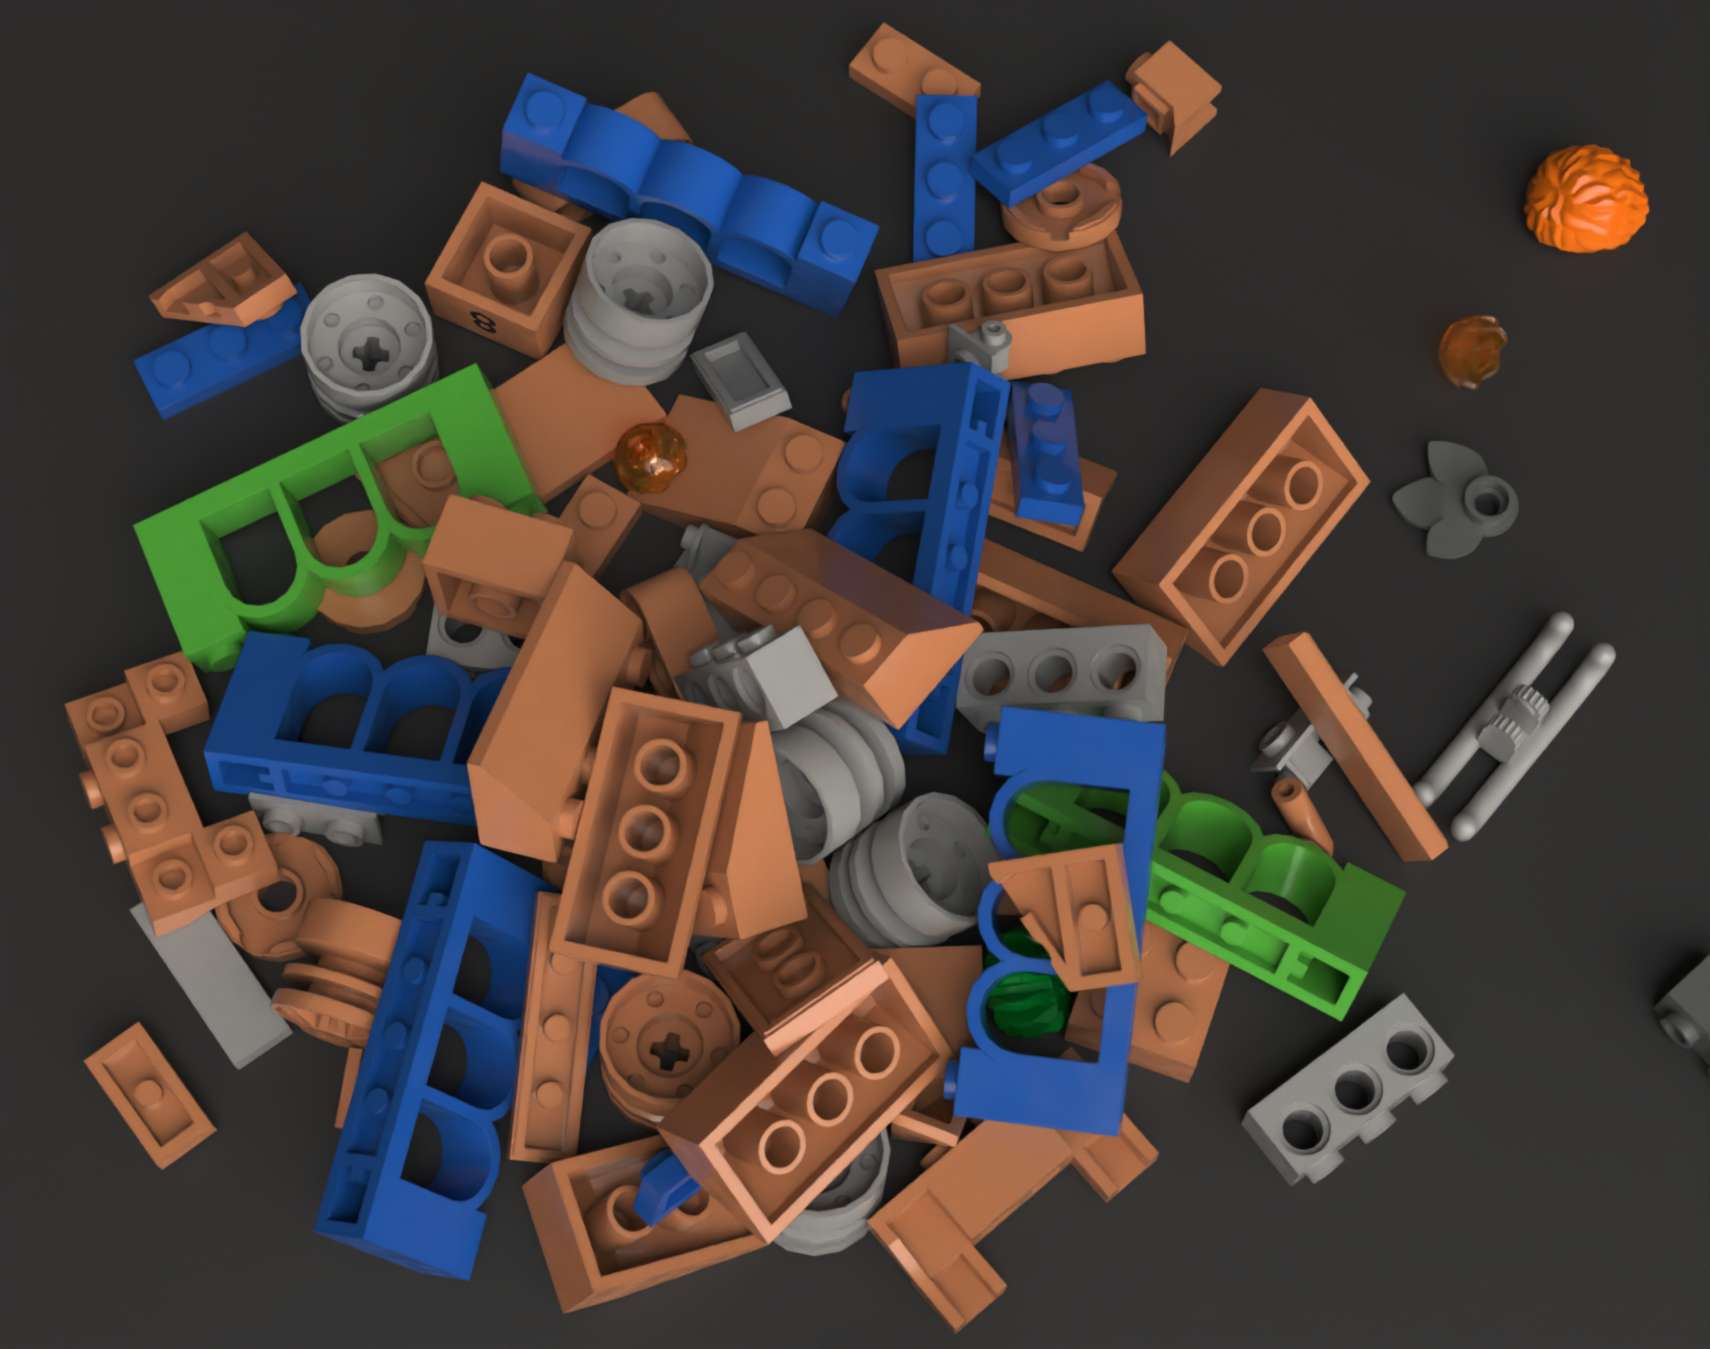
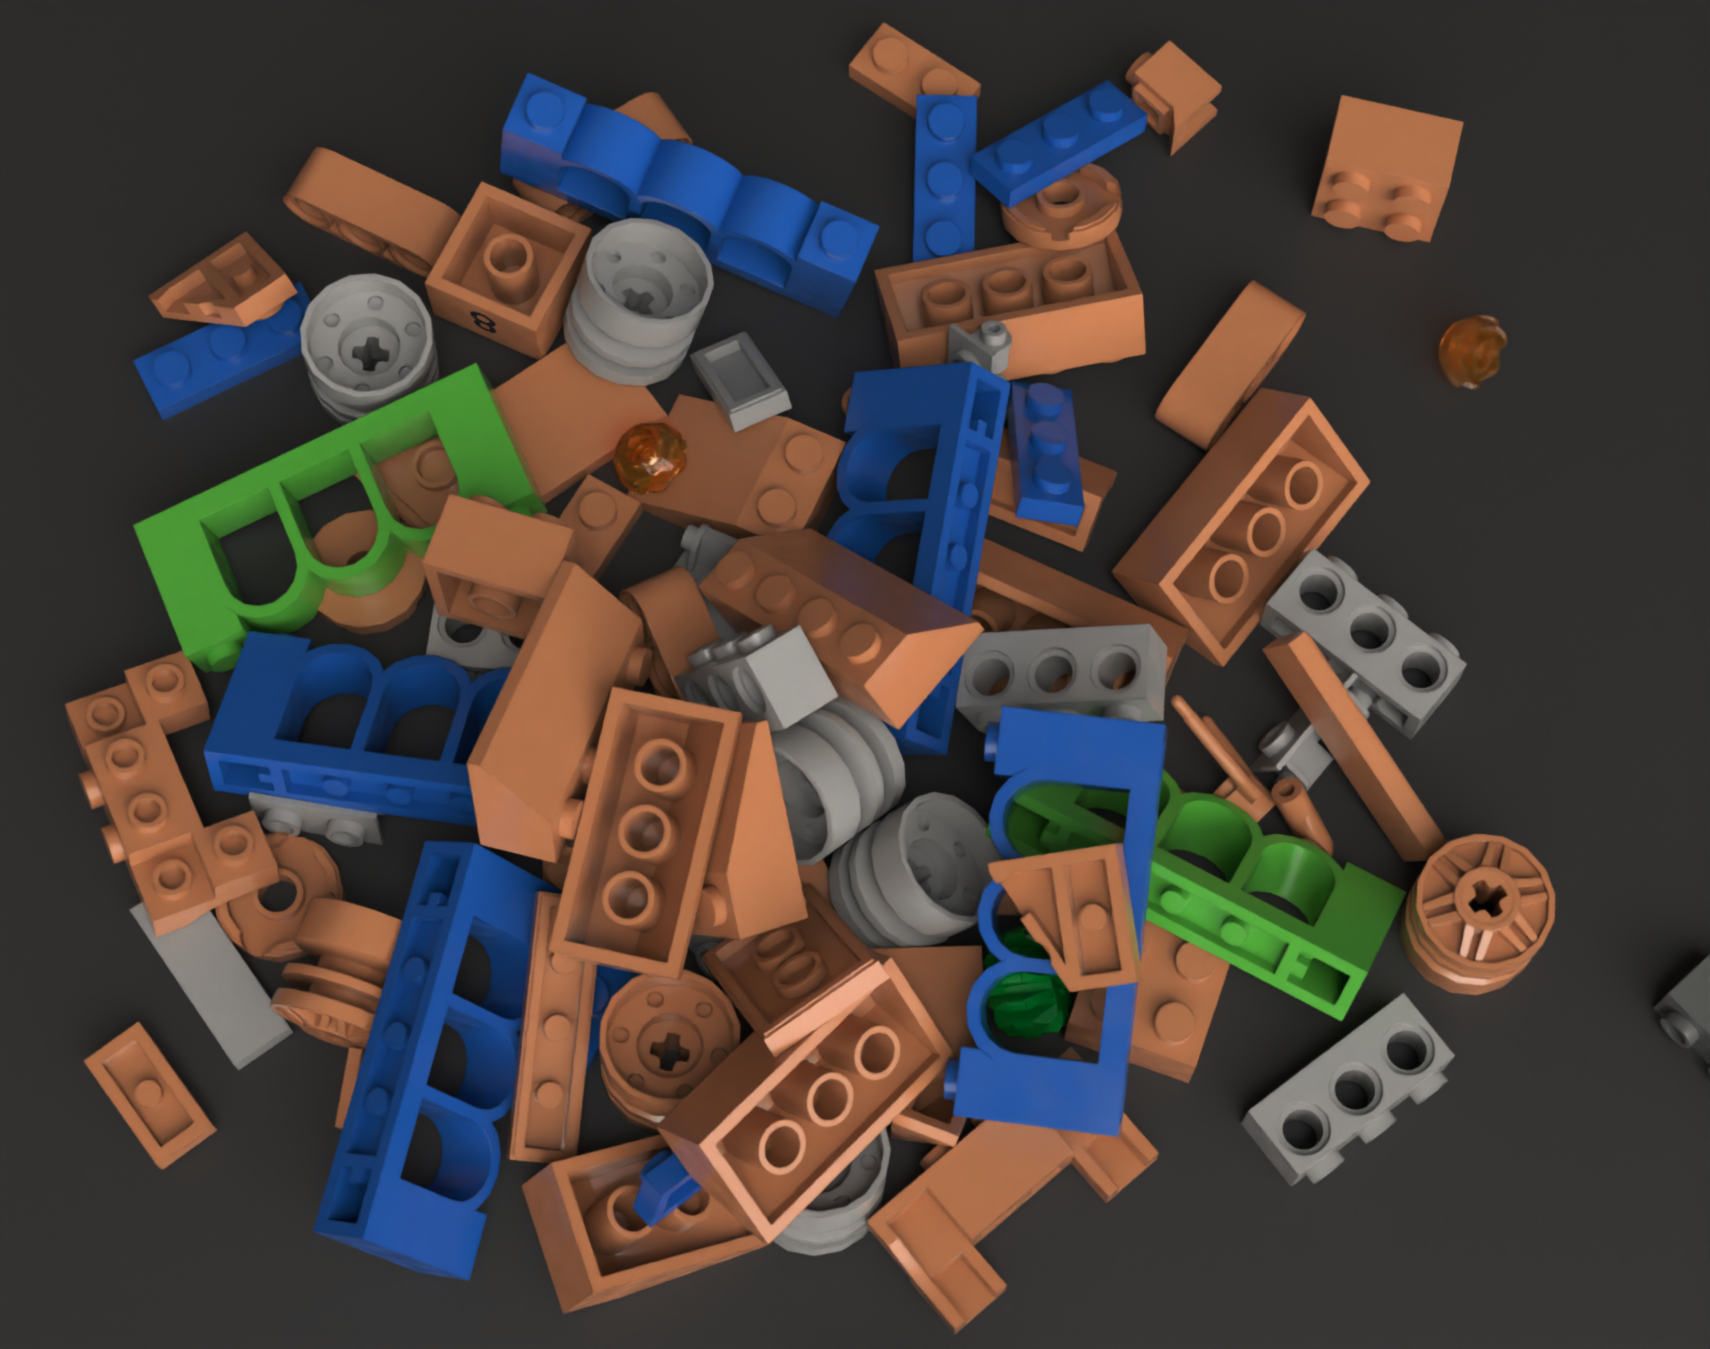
dark grey plate [1391,441,1519,559] -> none
light grey piece [1411,611,1616,842] -> none
orange hair [1524,144,1649,253] -> none
none -> nougat beam [283,147,461,278]
none -> nougat beam [1155,280,1306,452]
none -> nougat plant [1171,695,1275,823]
none -> light grey brick [1260,548,1467,740]
none -> nougat brick [1311,95,1464,242]
none -> nougat wheel [1399,834,1556,995]

